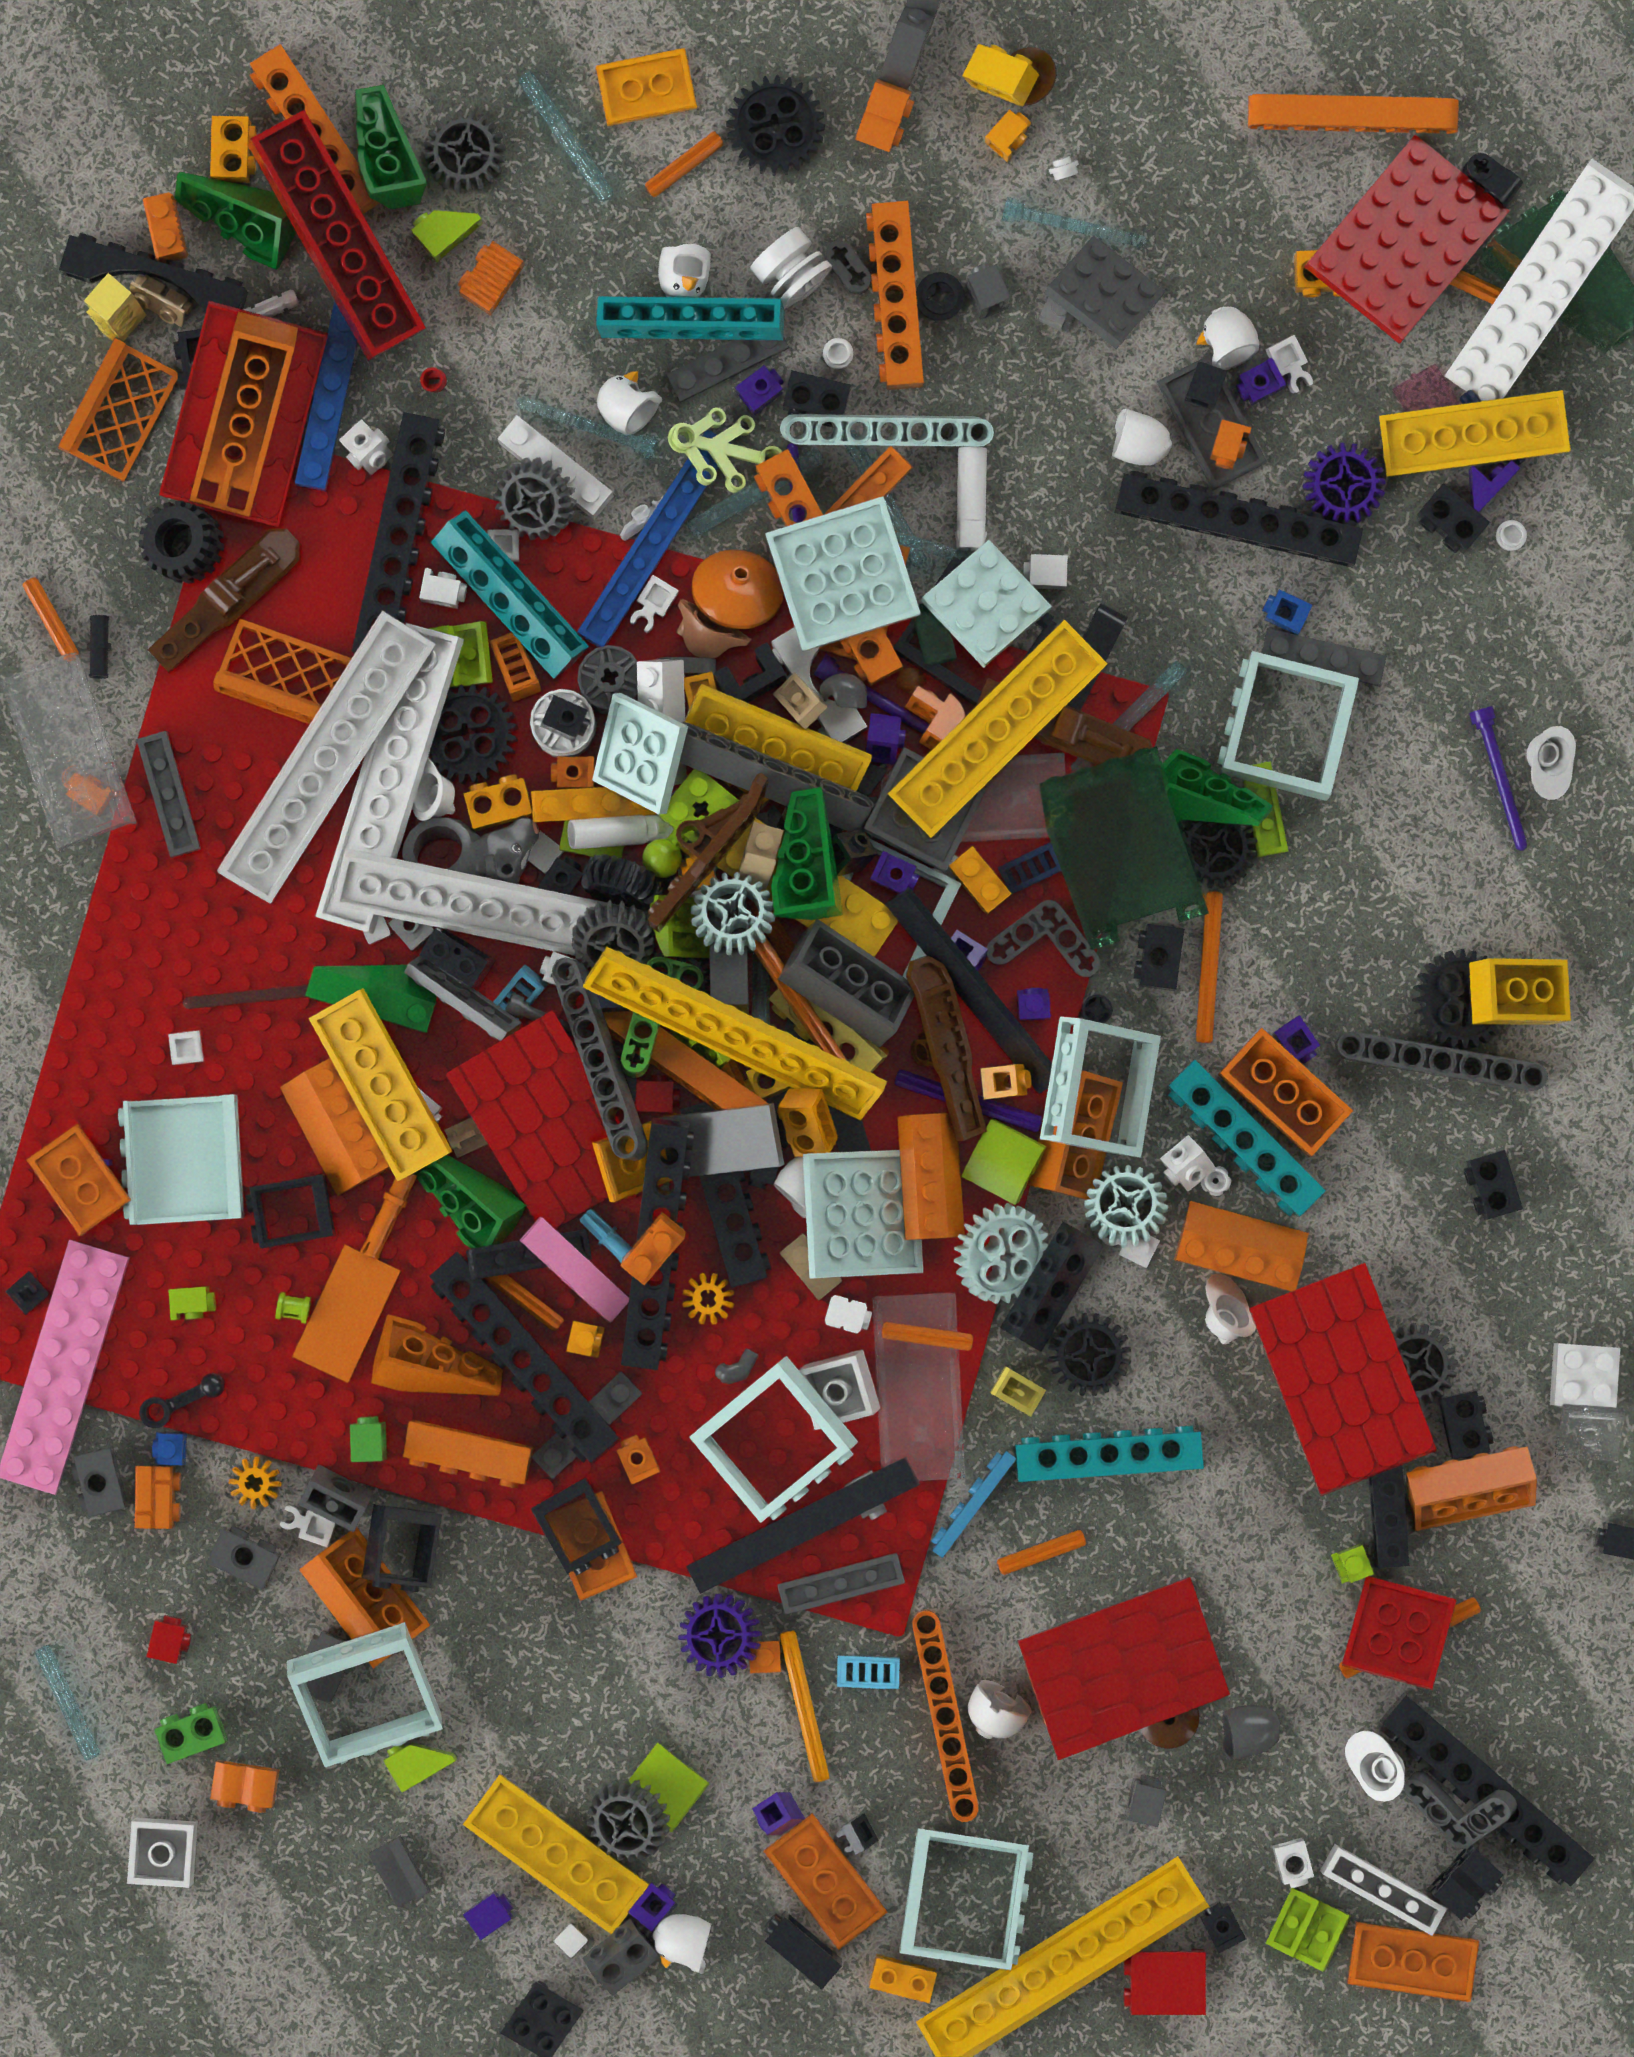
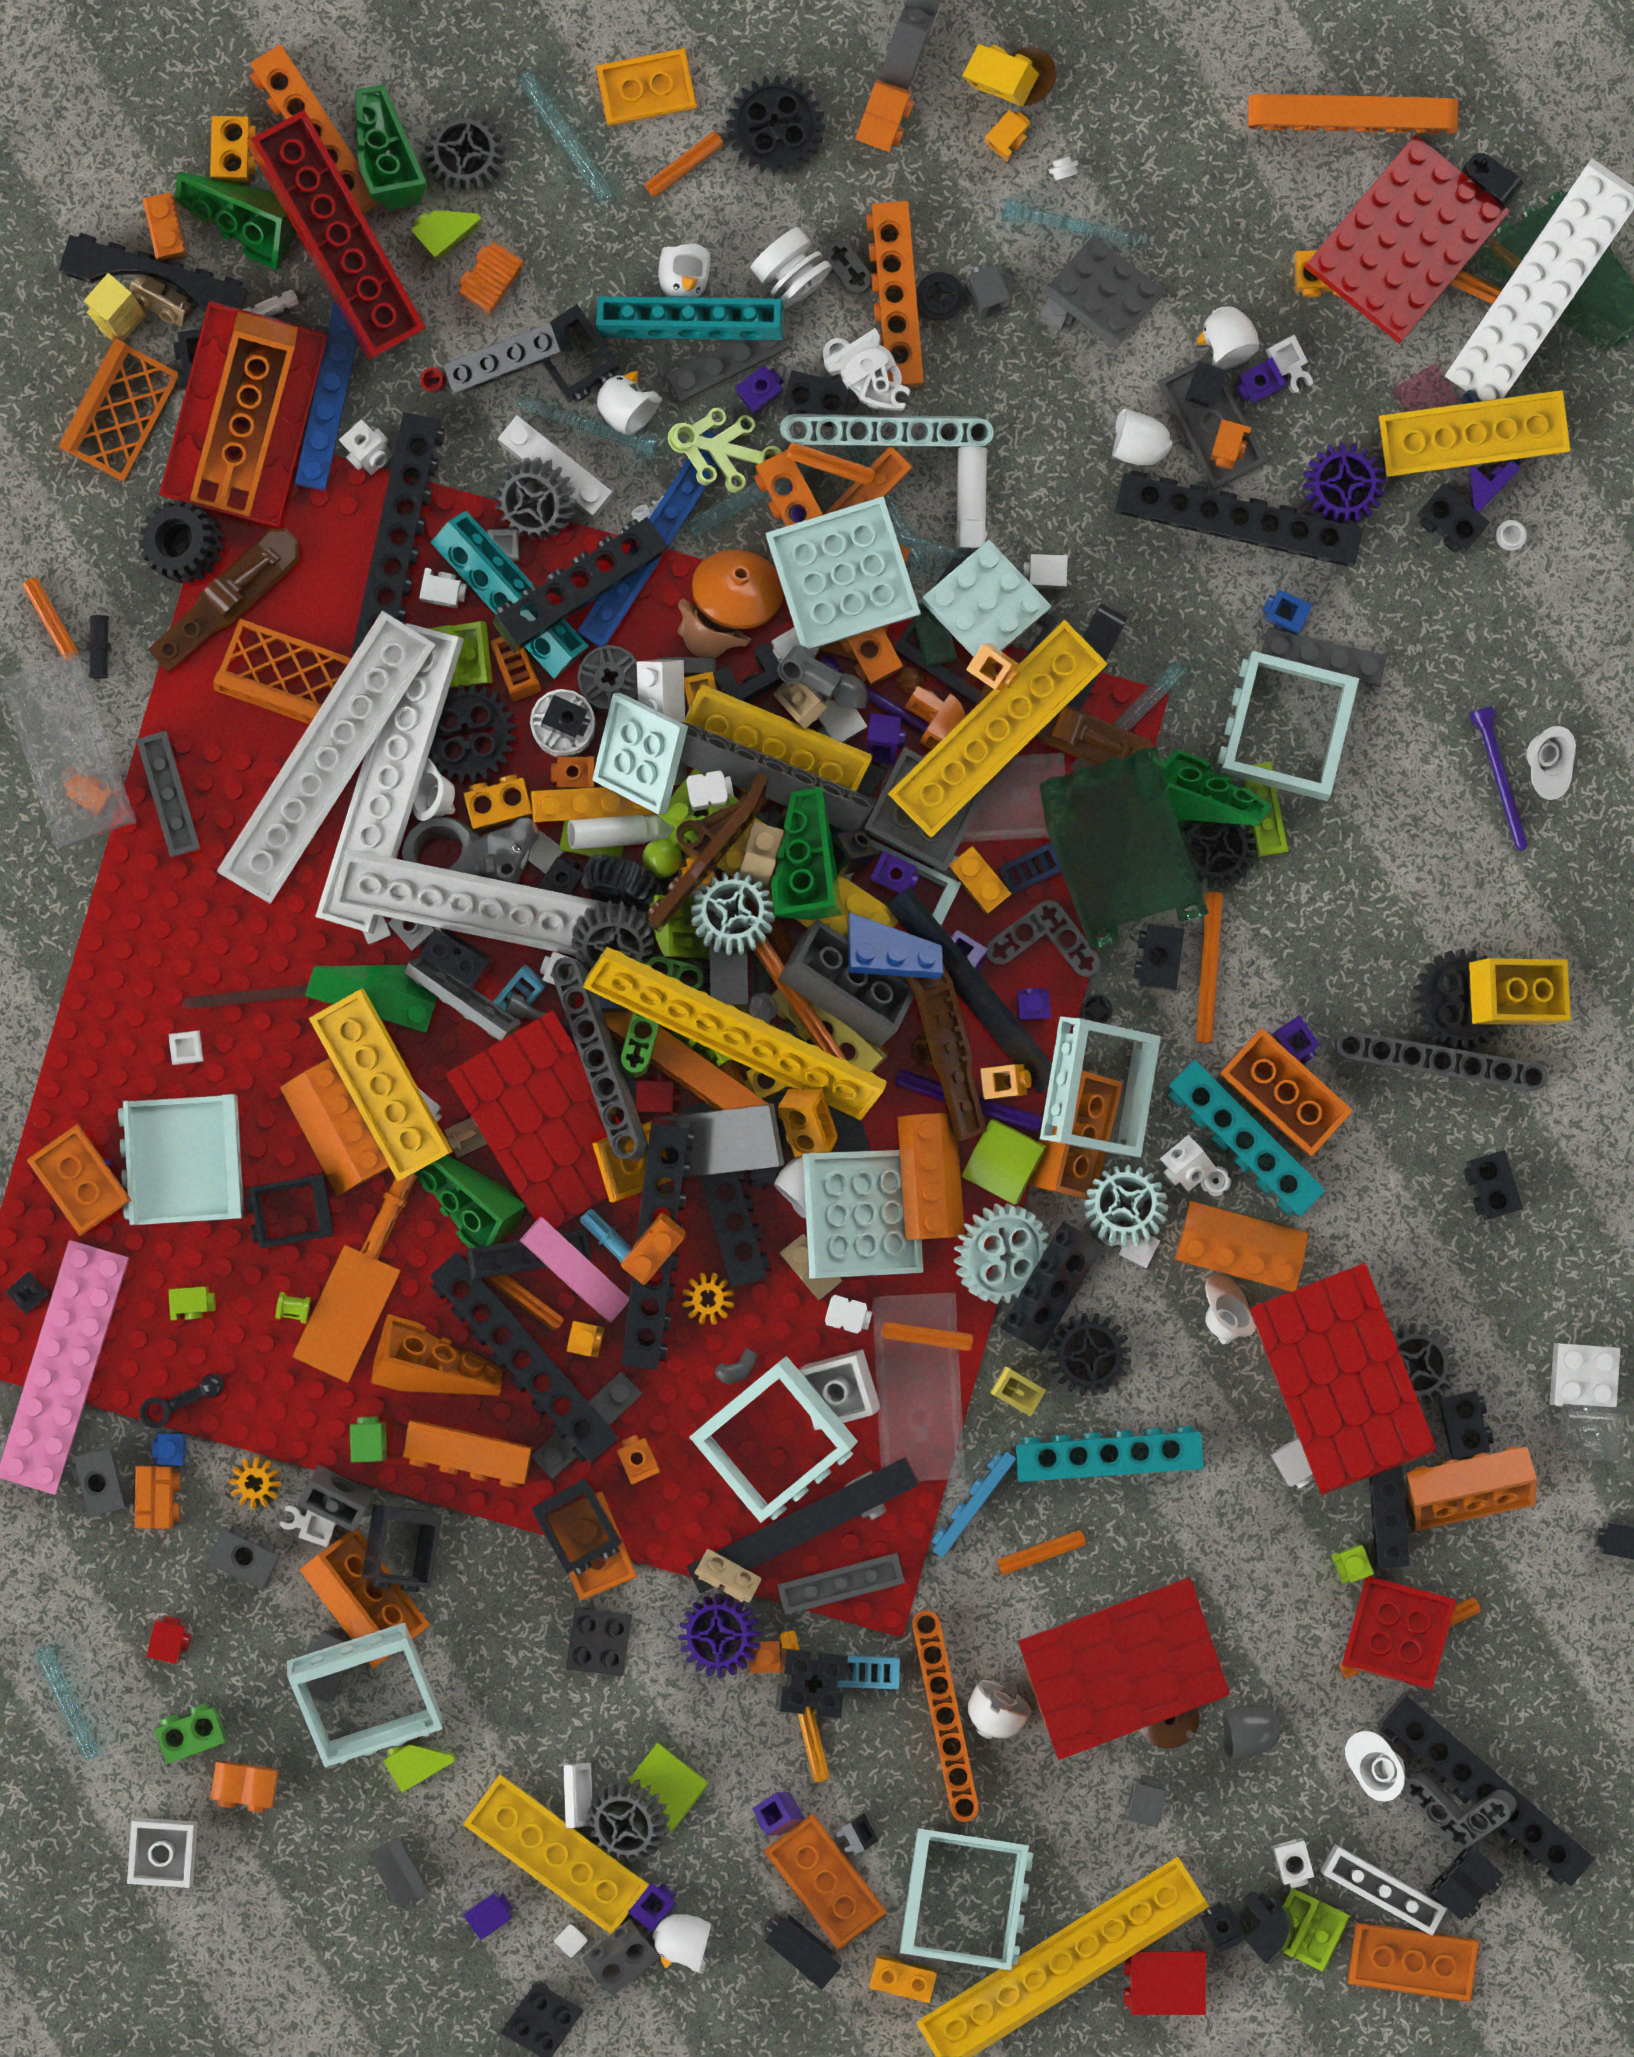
white plate [630,575,679,633] -> none
none -> brick [443,322,573,394]
none -> black brick [493,517,668,653]
none -> black window [542,304,619,403]
none -> white tile [564,1763,592,1828]
none -> black hinge [566,1607,632,1676]
none -> white brick [686,770,734,811]
none -> tan hinge [694,1549,762,1603]
none -> clear plate [749,993,778,1023]
none -> black brick [775,1648,848,1718]
none -> dark grey piece [777,645,843,699]
none -> orange axle [786,442,875,485]
none -> white piece [824,328,910,411]
none -> wing [847,912,943,979]
none -> light orange brick [966,644,1020,690]
none -> black brick [1242,1892,1295,1964]
none -> white brick [1270,1438,1314,1489]

